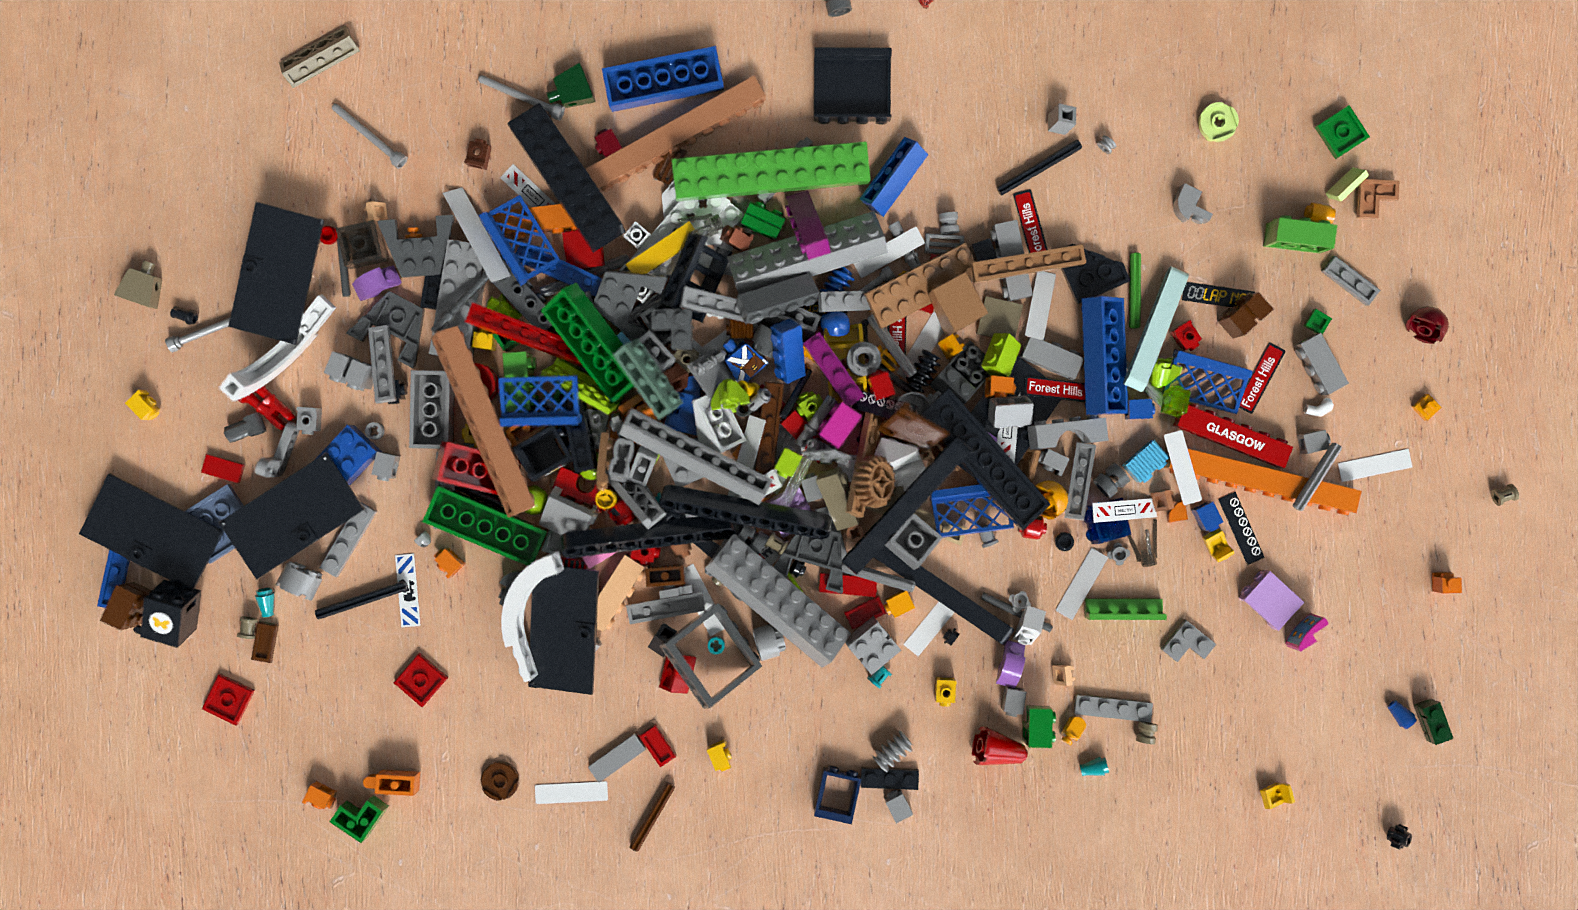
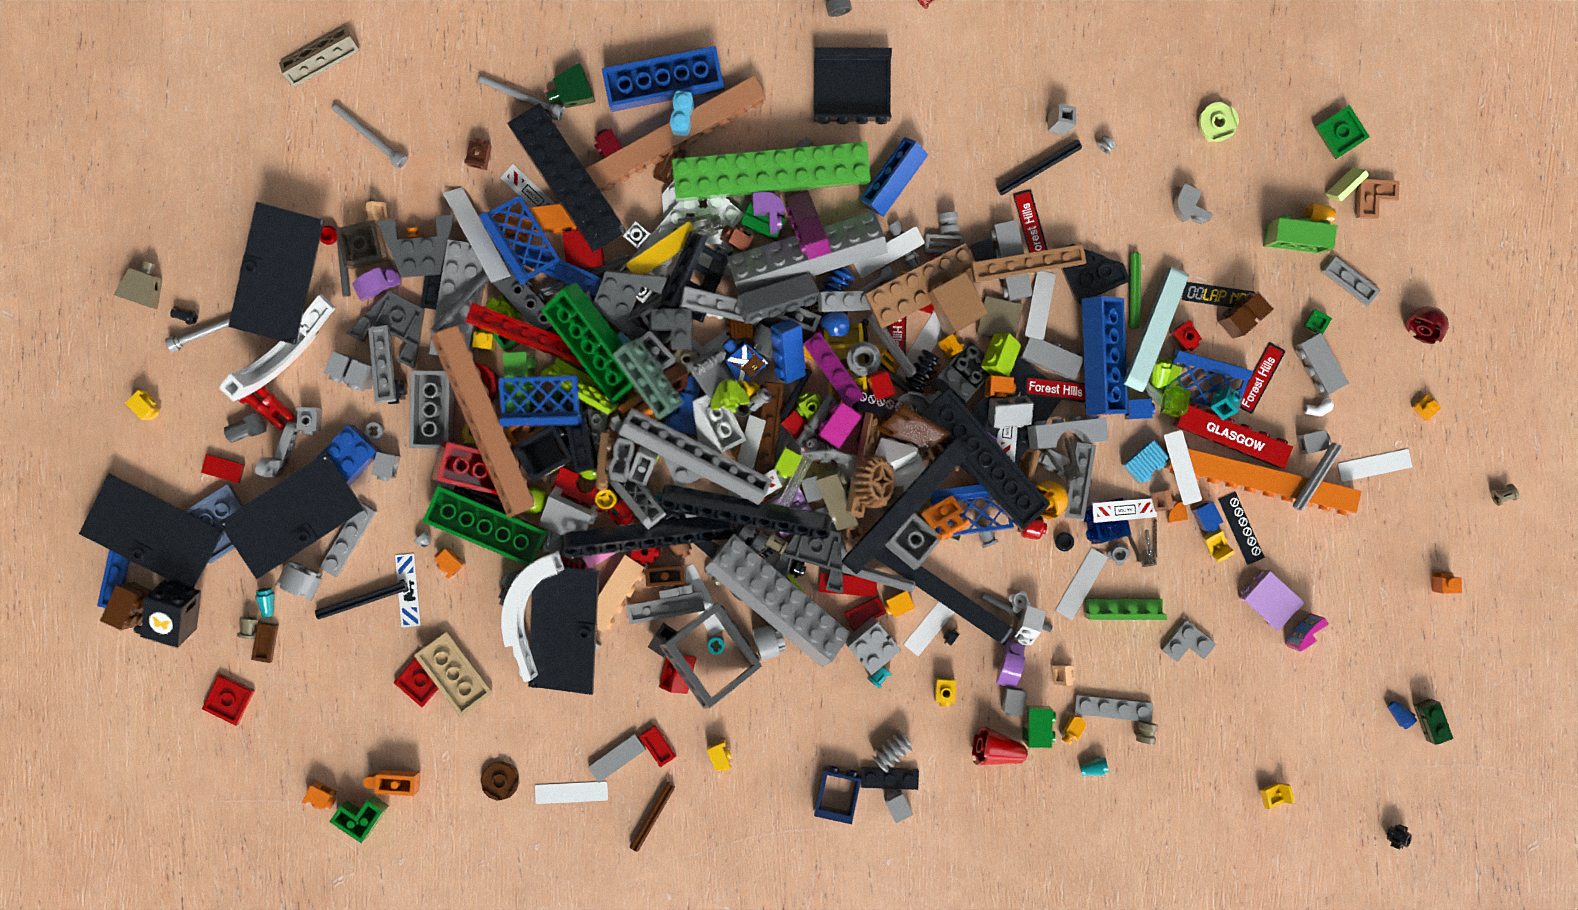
dark grey wheel [1093,462,1130,499] -> none
none -> tan plate [414,632,492,717]
none -> medium azure brick [670,91,694,137]
none -> medium lavender brick [753,192,785,234]
none -> orange plate [922,495,970,541]
none -> clear smoke plant [1046,437,1081,481]
none -> teal brick [1211,385,1242,420]

